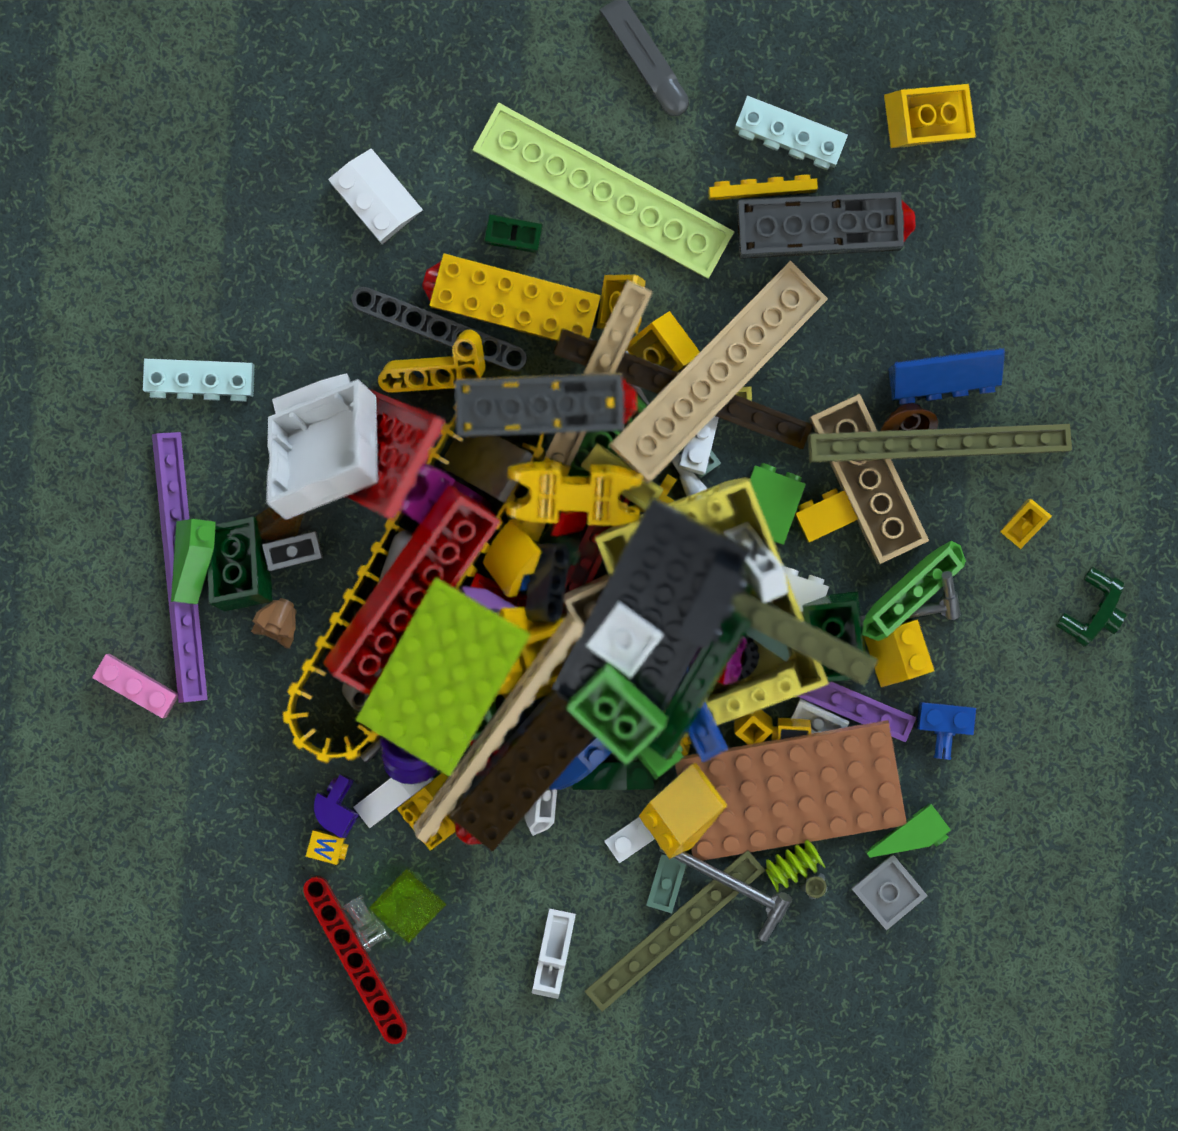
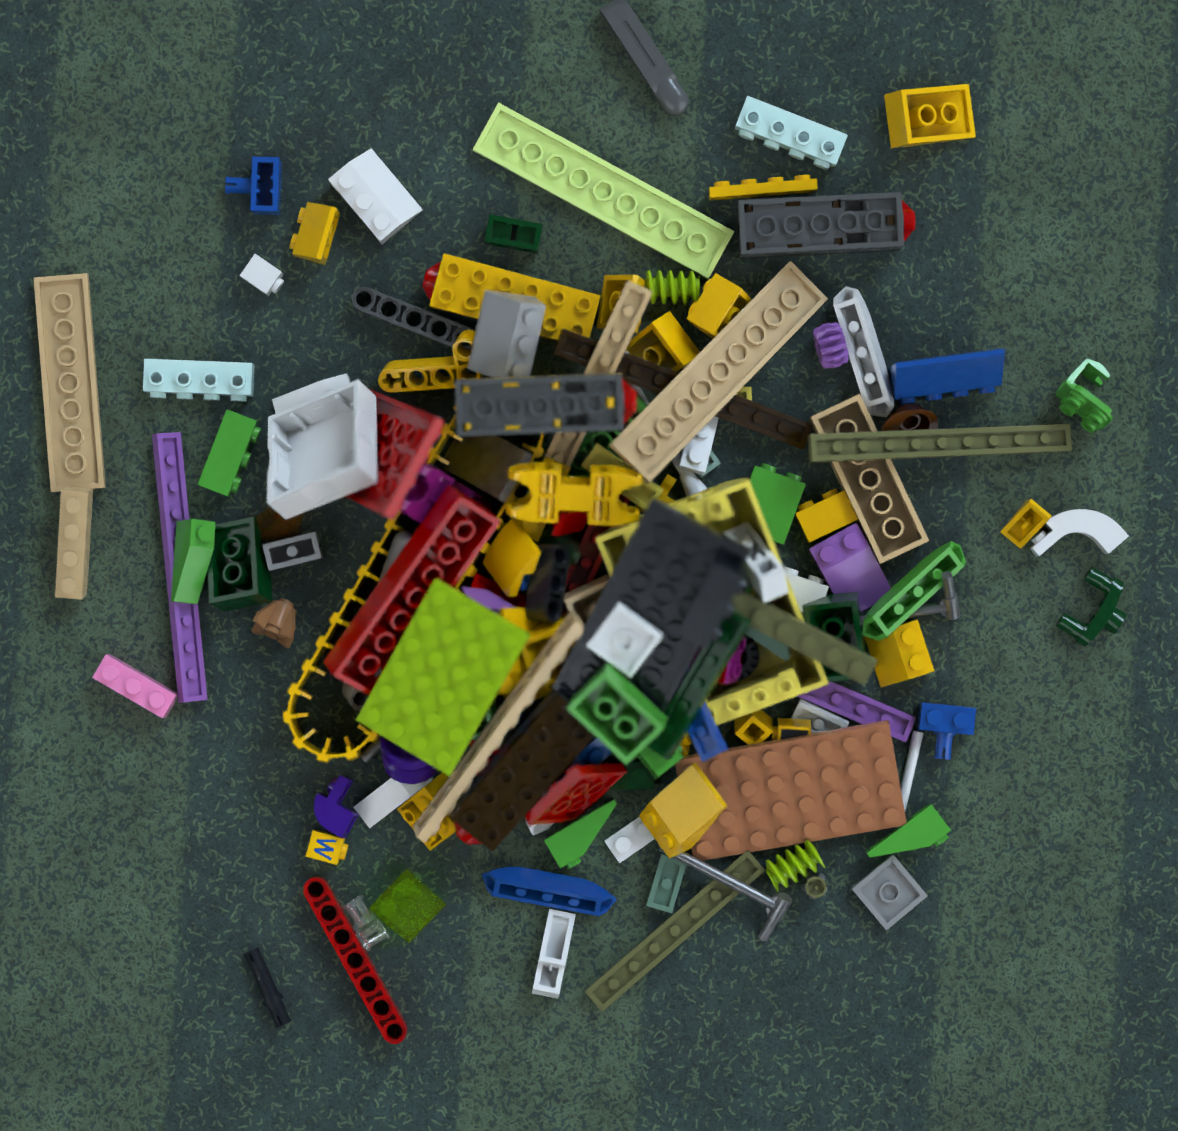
none -> tan plate [34,273,106,492]
none -> tan brick [55,486,93,599]
none -> bright green brick [198,409,261,497]
none -> blue brick [225,156,282,215]
none -> white brick [240,254,284,296]
none -> black pin [243,947,292,1028]
none -> yellow slope [290,202,340,265]
none -> light grey slope [467,290,546,378]
none -> blue brick [482,867,617,916]
none -> red plate [524,762,628,825]
none -> bright green slope [544,798,617,869]
none -> lime piece [645,270,700,305]
none -> yellow slope [686,273,752,339]
none -> medium lavender slope [807,523,891,612]
none -> medium lavender gear [813,322,849,369]
none -> white brick [833,286,894,418]
none -> white bar [900,731,923,812]
none -> white arch [1029,509,1129,557]
none -> bright green piece [1055,359,1113,433]

